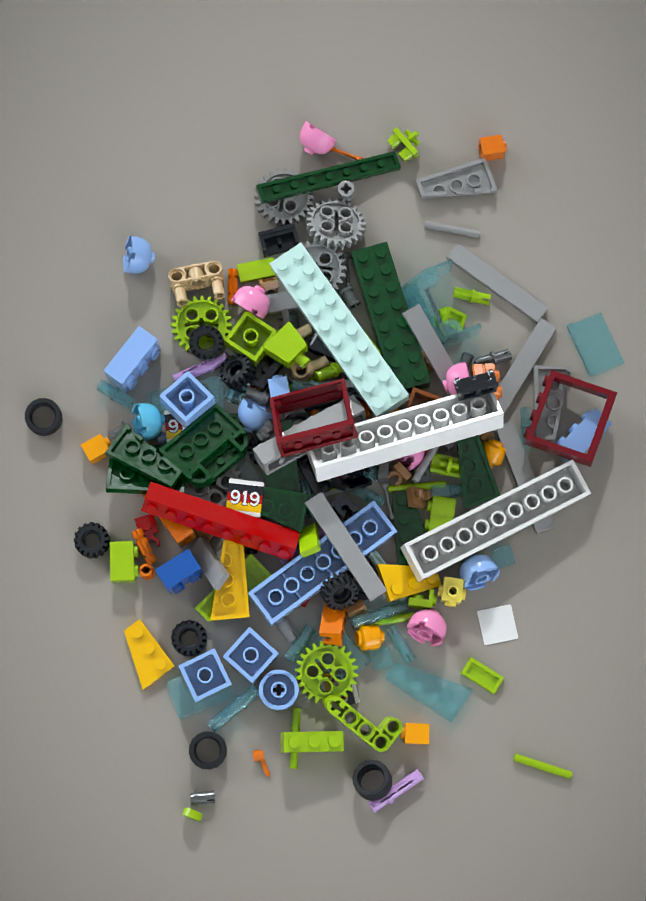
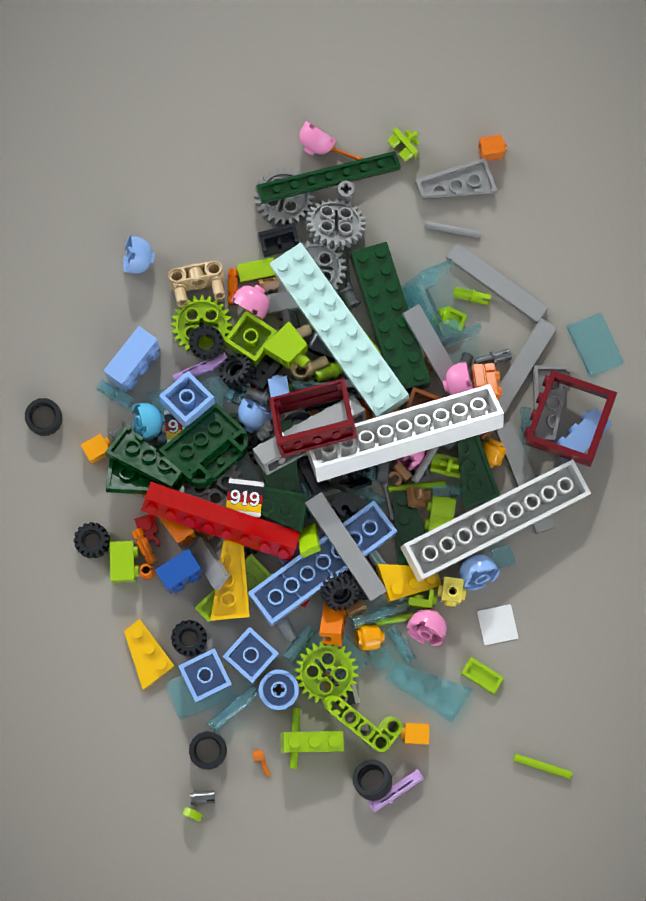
black hinge [453,369,498,401] -> none

